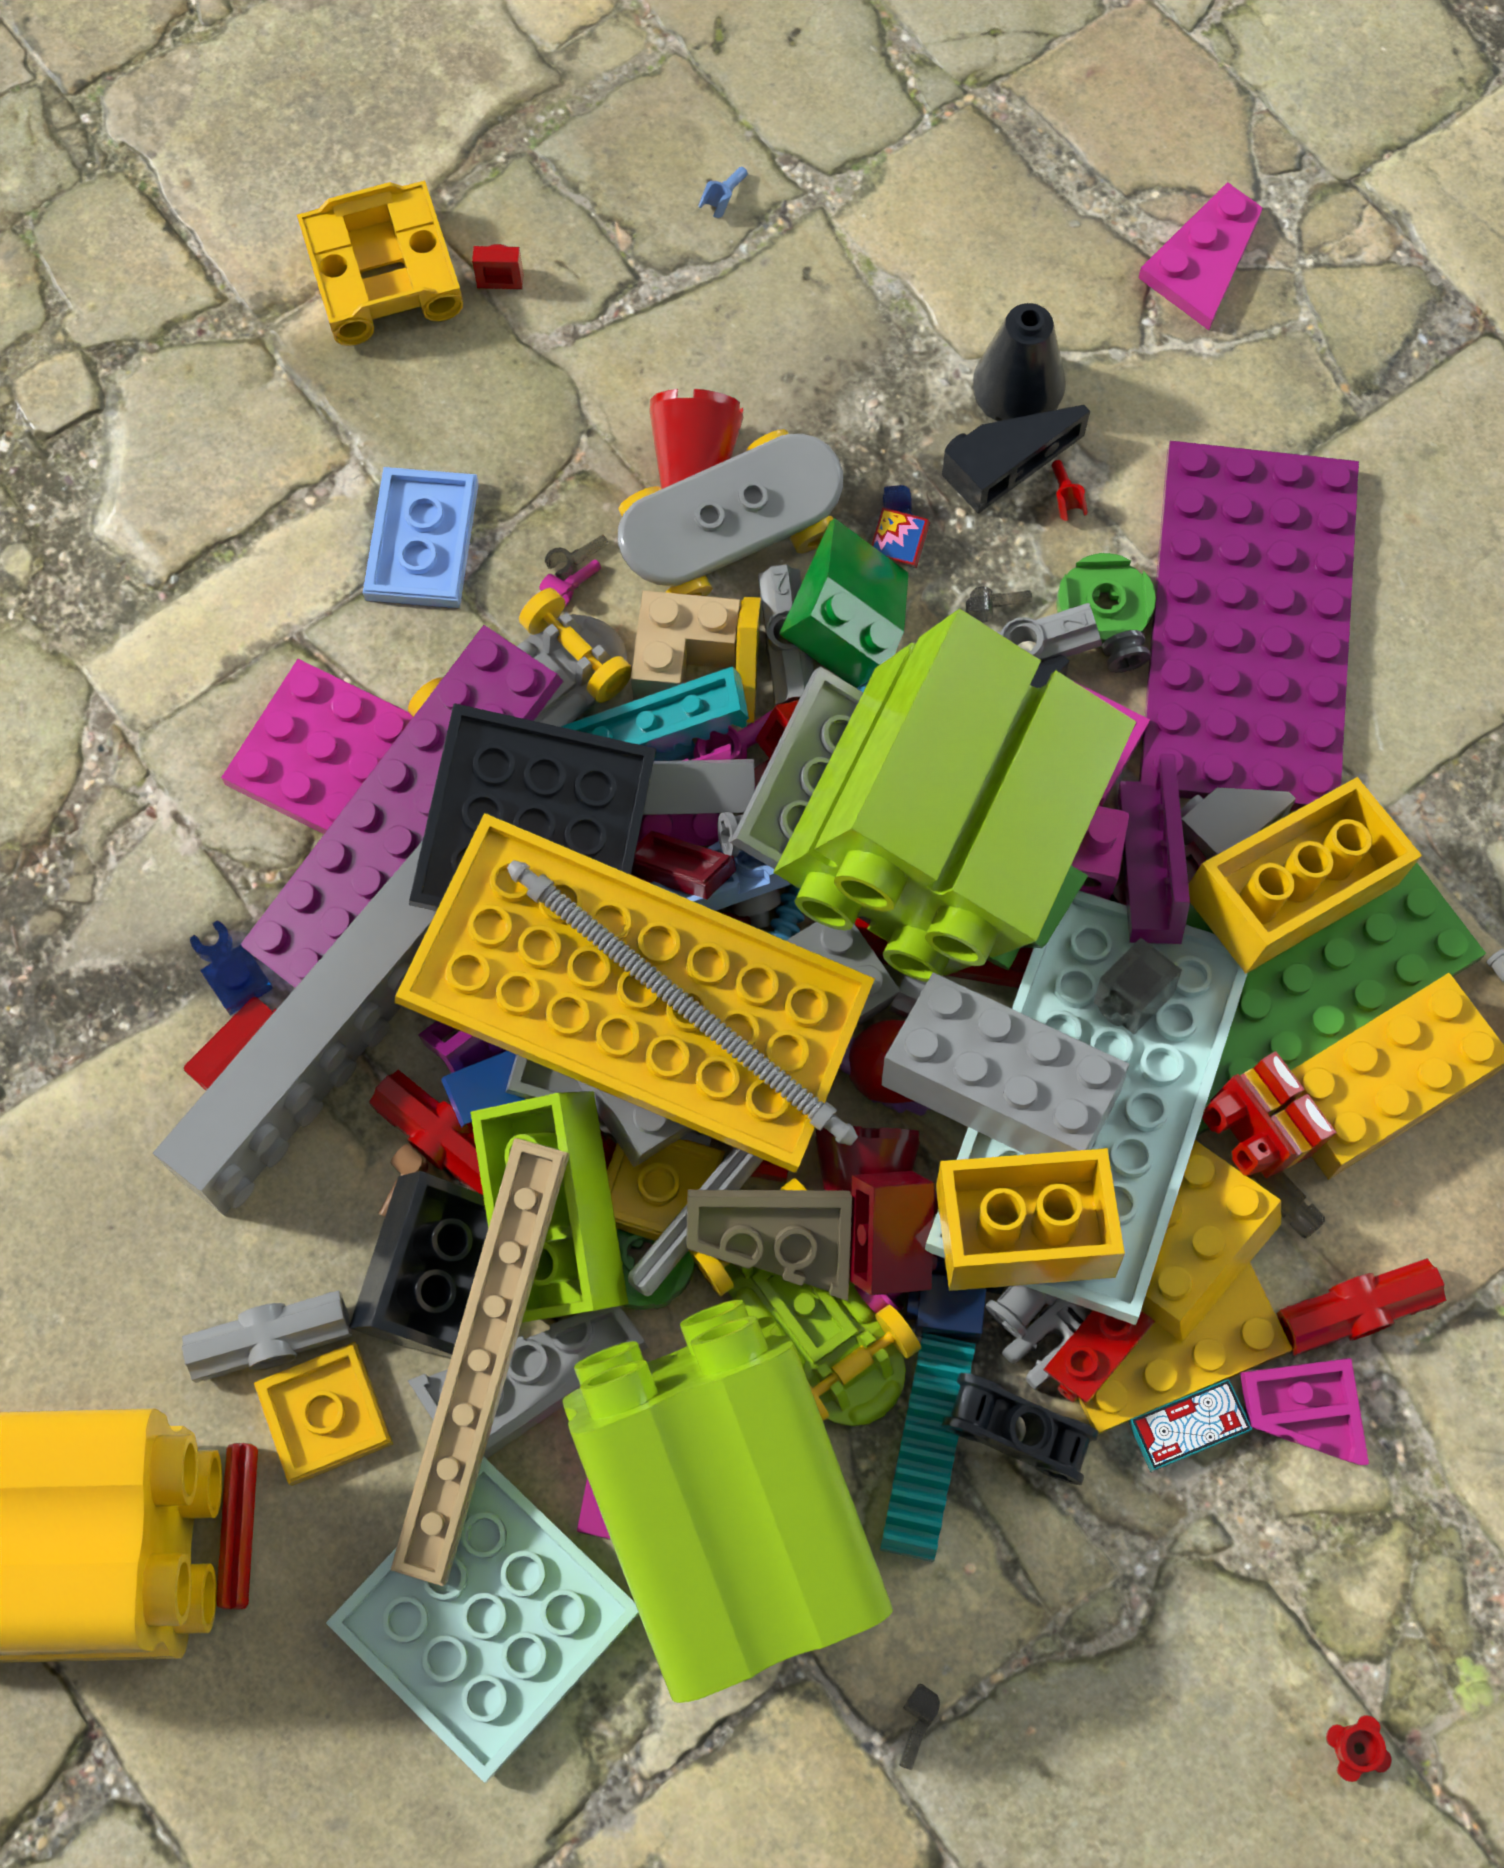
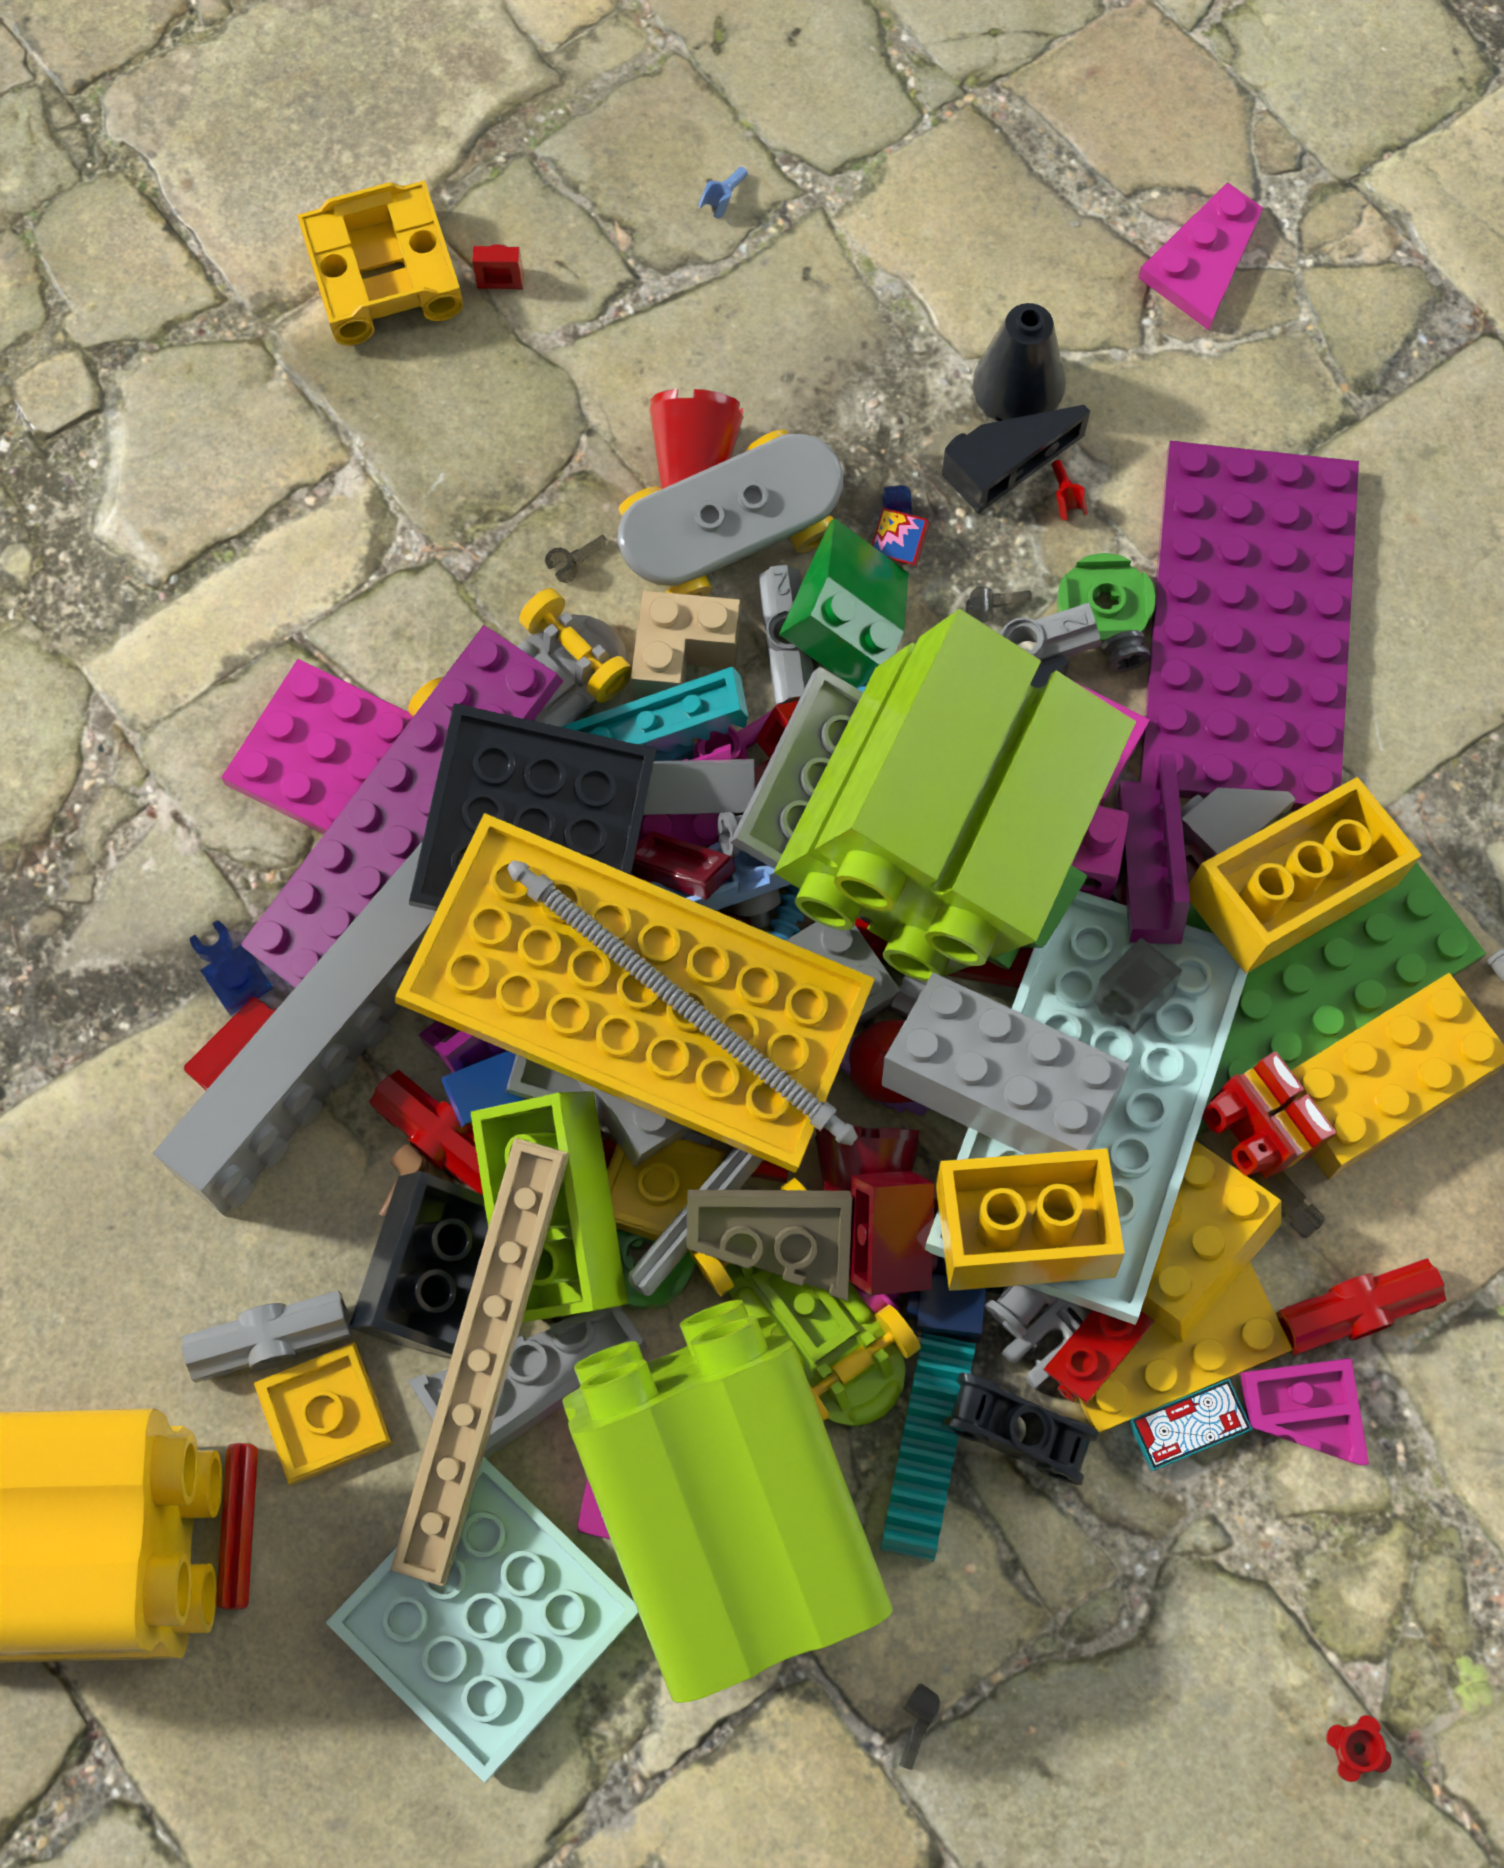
light blue tile [363,467,479,609] -> none
dark pink hand [539,559,601,608] -> none
yellow tile [736,597,761,723] -> none

